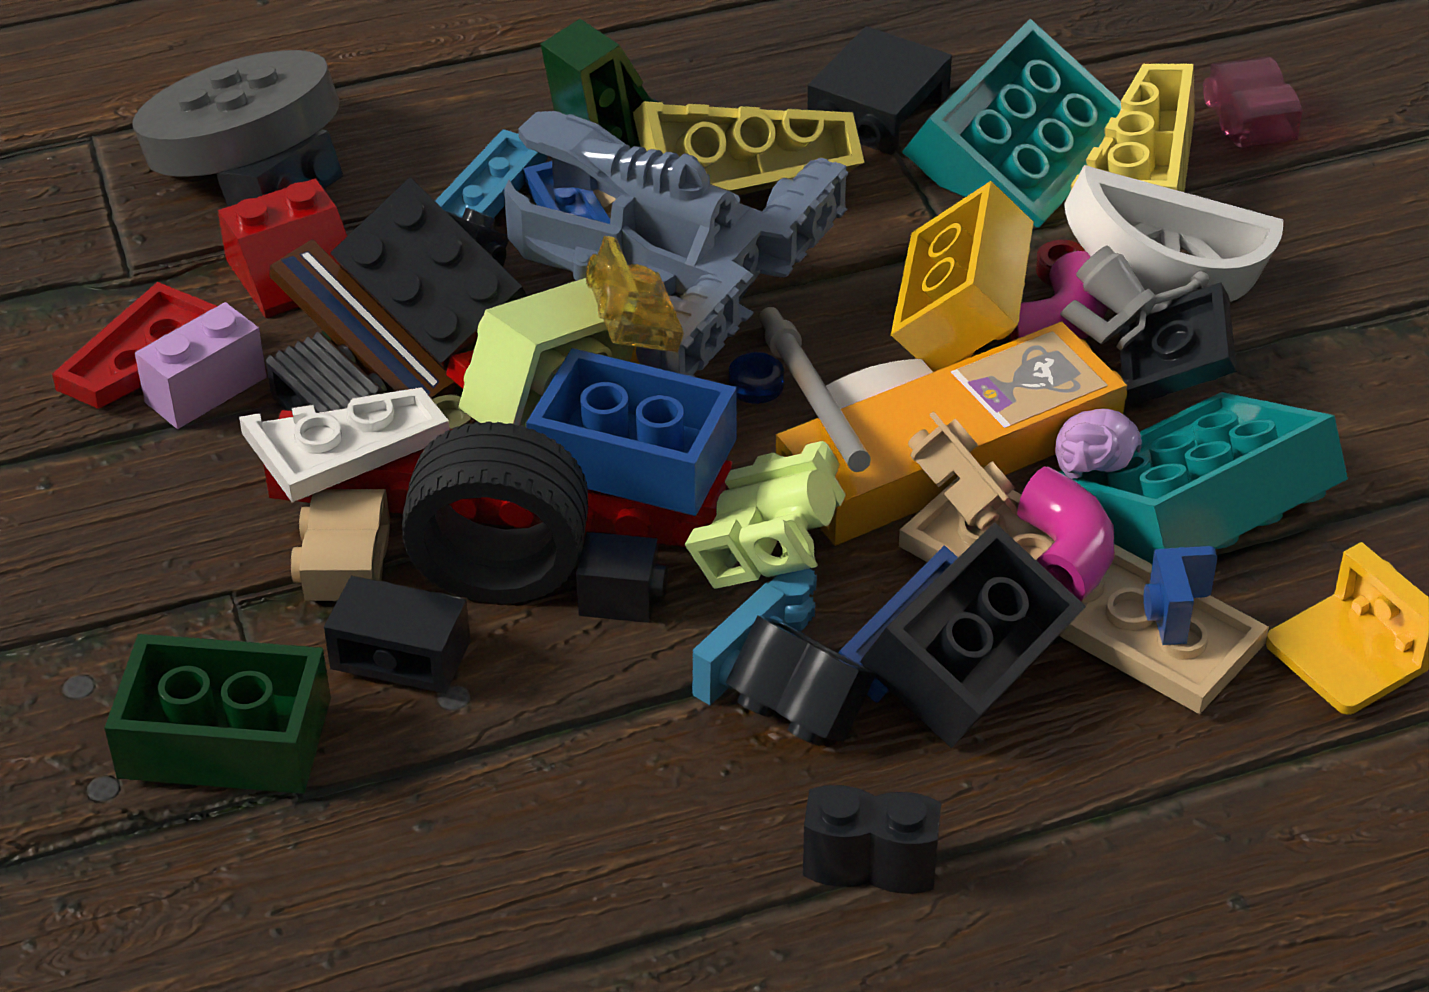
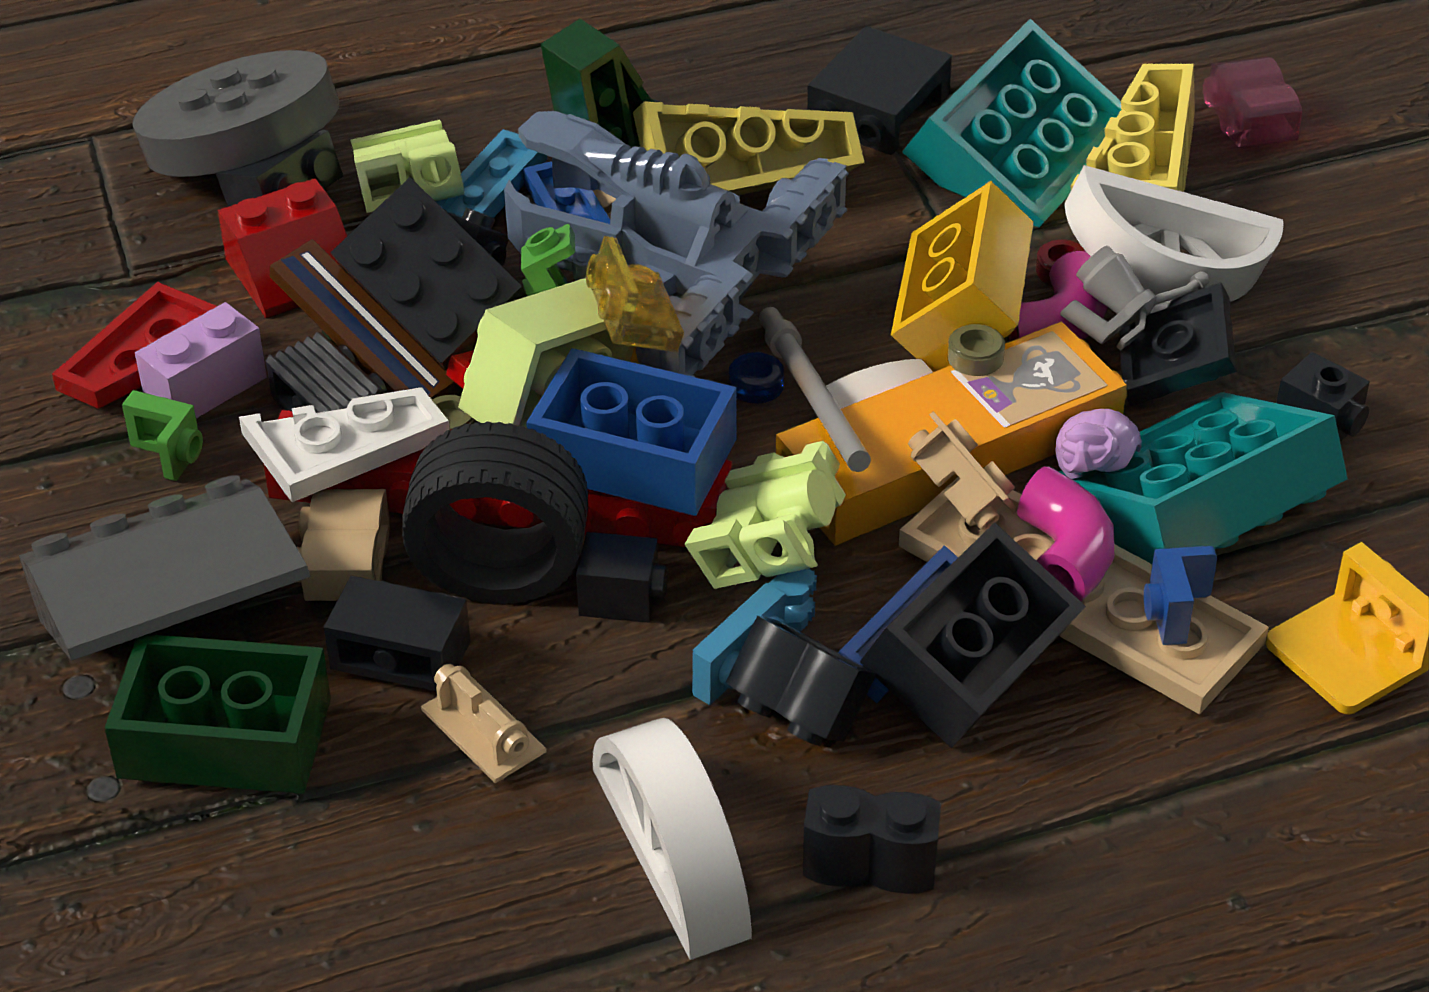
none -> dark grey slope [19,475,311,661]
none -> bright green bracket [122,390,203,481]
none -> yellowish green hips [351,120,465,213]
none -> tan hinge [421,664,546,784]
none -> bright green bracket [521,224,575,296]
none -> white window [593,718,752,960]
none -> olive tile [948,324,1005,376]
none -> black brick [1277,352,1370,442]

